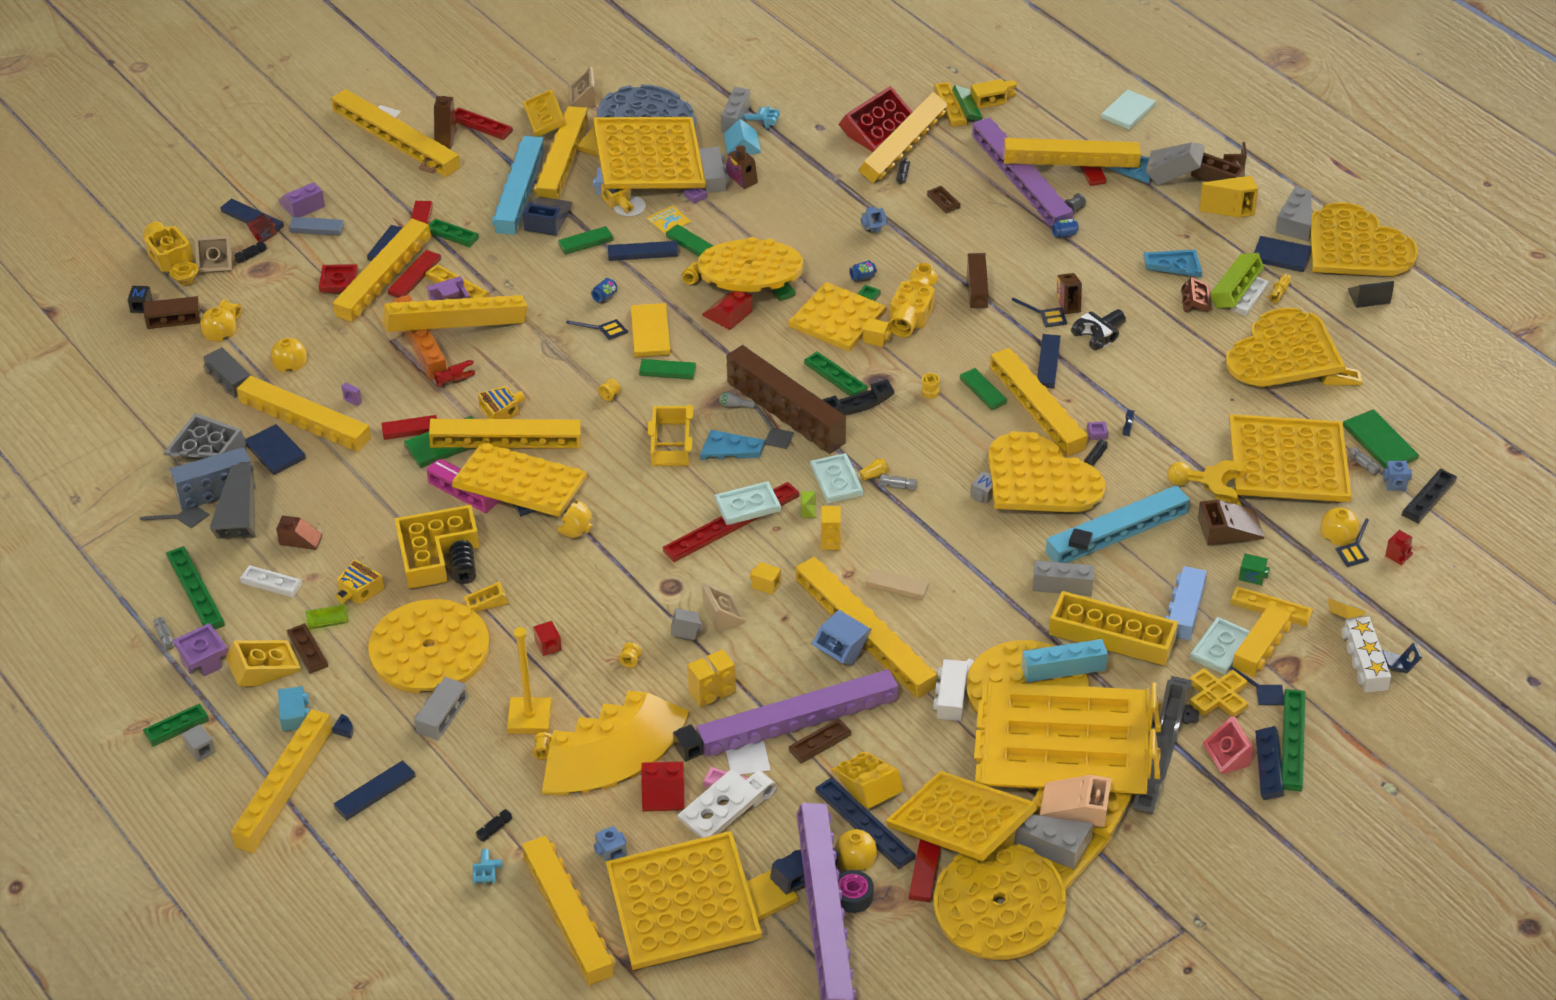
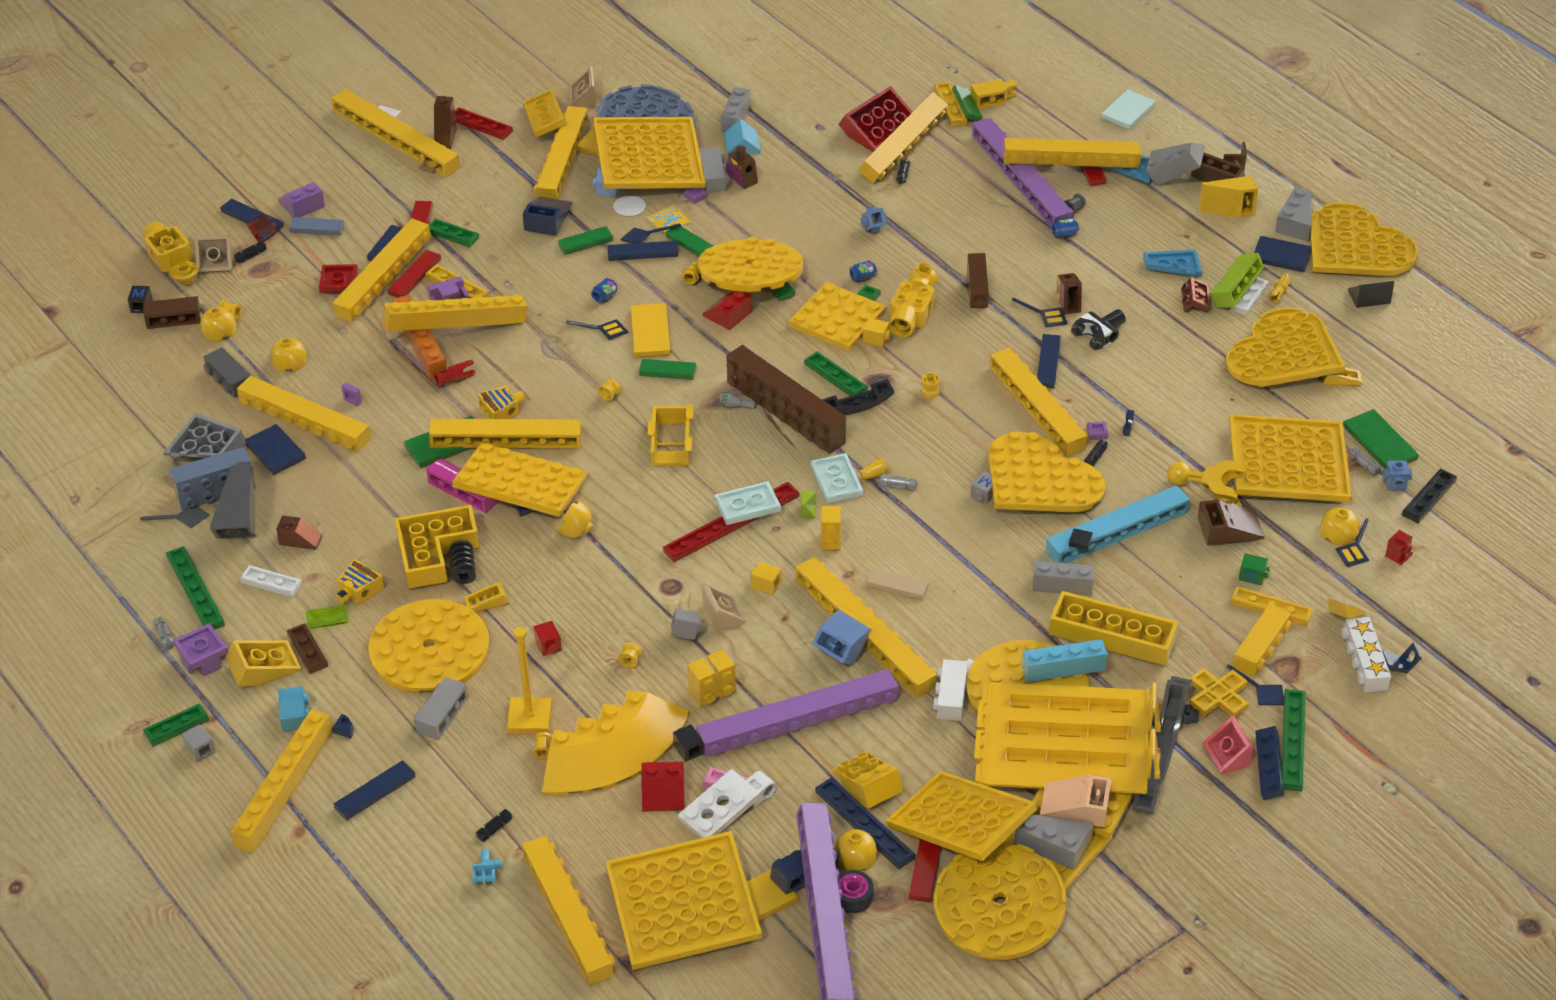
red tile [381,415,437,440] -> none
medium azure brick [492,136,544,235] -> none
medium blue brick [594,826,627,861] -> none
yellow bracket [601,185,634,214] -> none
dark azure wing [700,430,765,460] -> none
white sticker [726,740,770,775] -> none
medium azure arm [744,106,780,129] -> none
dark grey piece [756,406,794,449] -> none
reddish brown tile [789,718,851,764] -> none
reddish brown tile [927,186,960,214] -> none
green tile [960,368,1007,410] -> none
light blue brick [1166,566,1207,640] -> none
light aqua tile [1189,617,1250,675] -> none
none -> dark blue piece [621,223,681,243]

